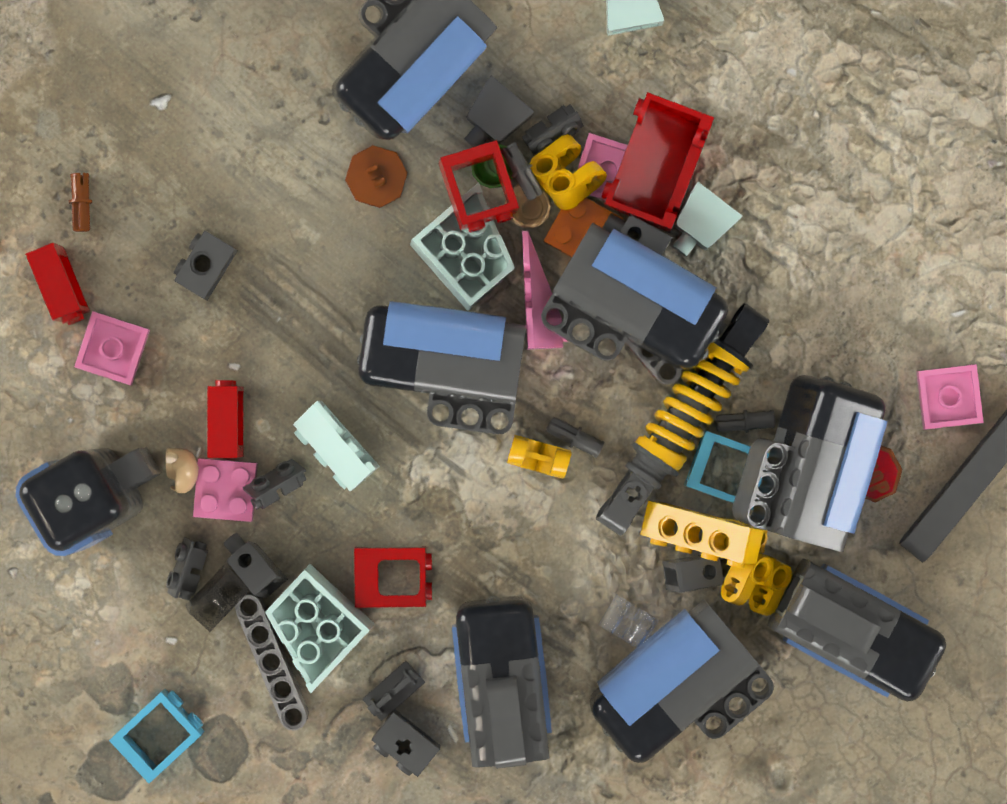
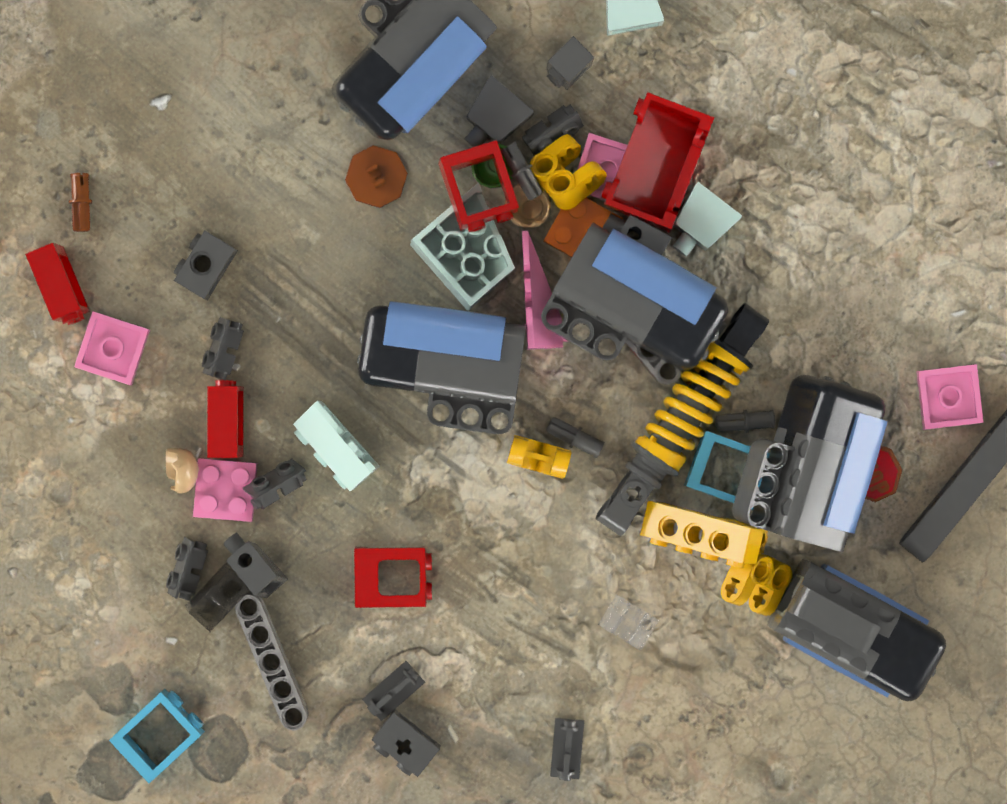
black piece [16,447,162,556] -> none
light aqua wedge [265,564,374,694] -> none
piece [452,596,552,769] -> none
piece [589,599,774,763] -> none
dark grey torso [662,555,731,593] -> none
none -> dark grey hinge [202,317,244,380]
none -> dark grey brick [546,36,594,90]
none -> dark grey hinge [550,718,584,781]

